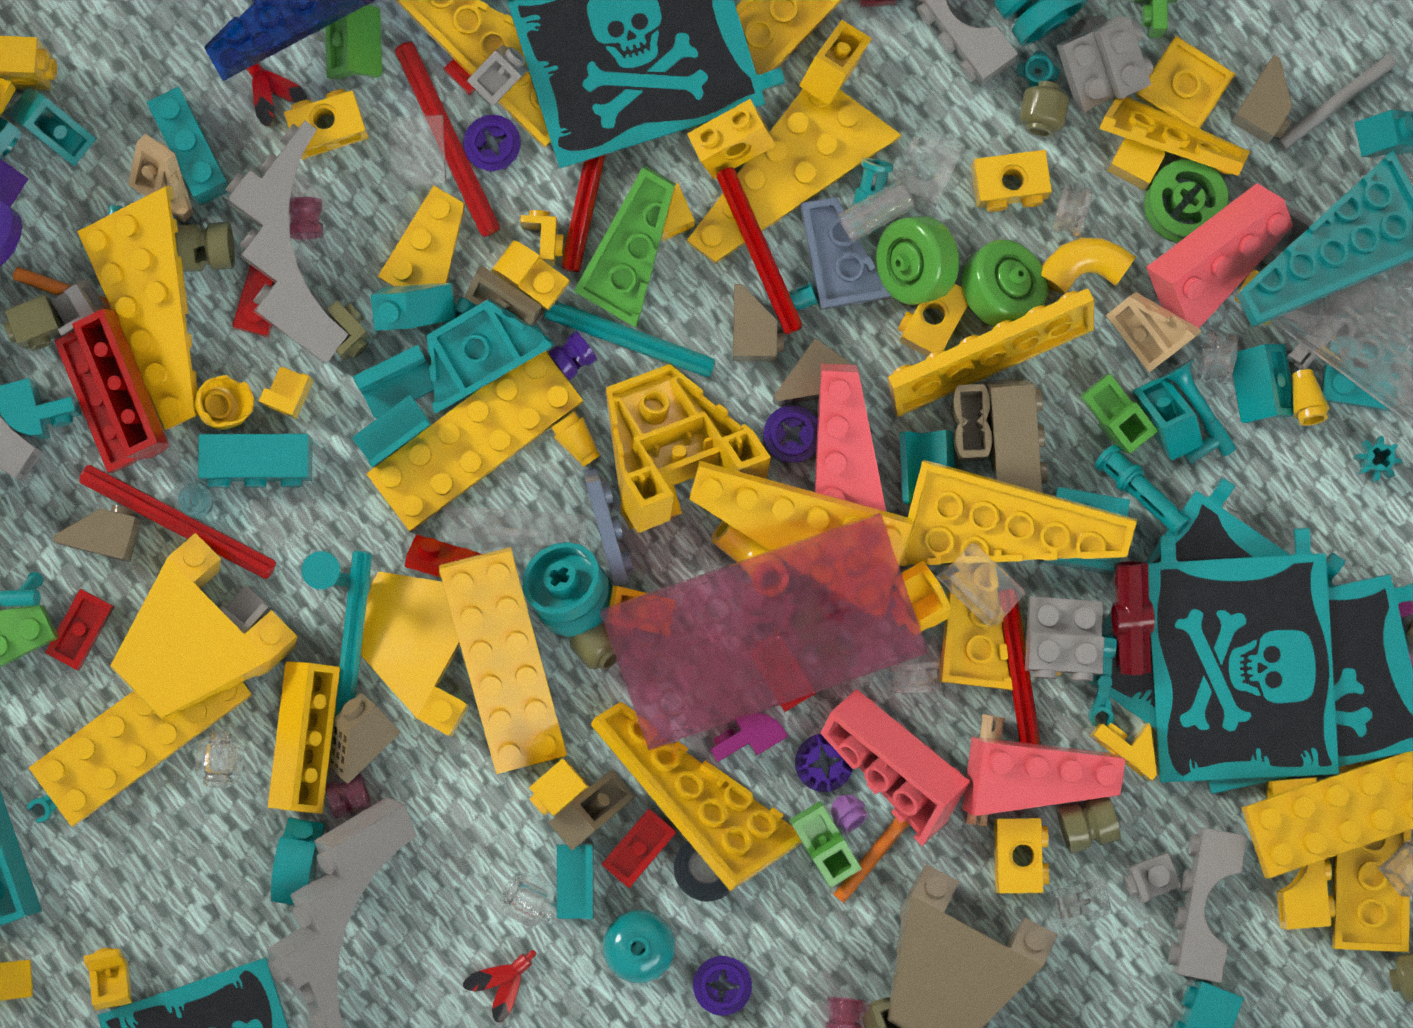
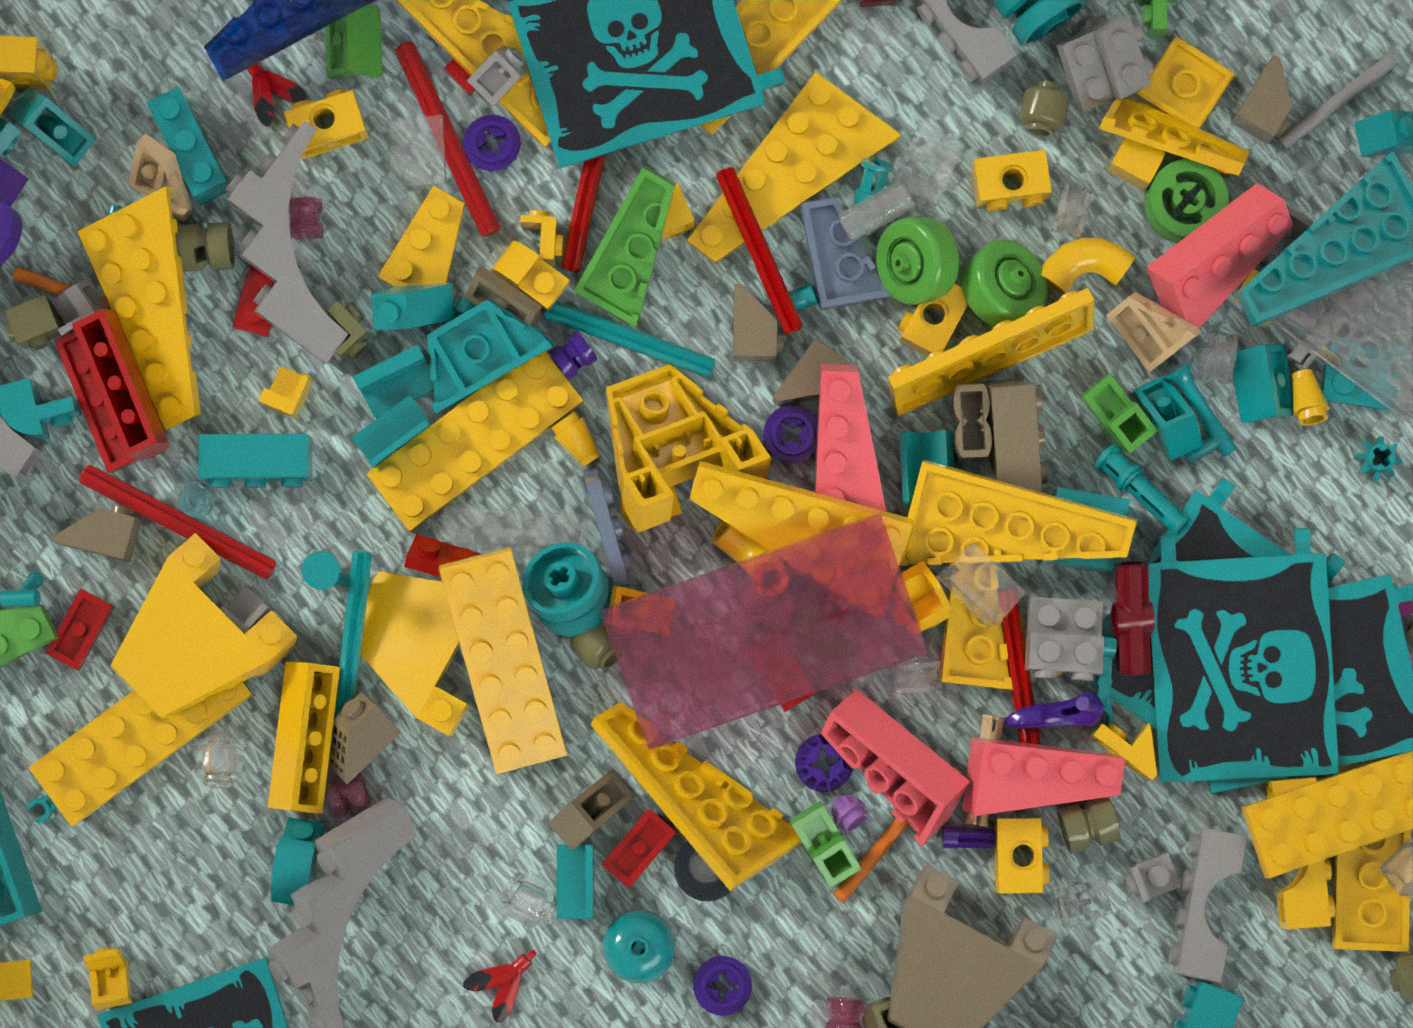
yellow hair [195,375,255,430] -> none
yellow brick [529,758,589,816] -> none
yellow brick [687,99,776,180] -> none
magenta brick [710,712,788,762] -> none
yellow brick [799,20,872,105] -> none
teal plate [1016,51,1059,88] -> none
none -> dark purple piece [942,826,995,849]
none -> dark purple piece [1005,691,1104,728]

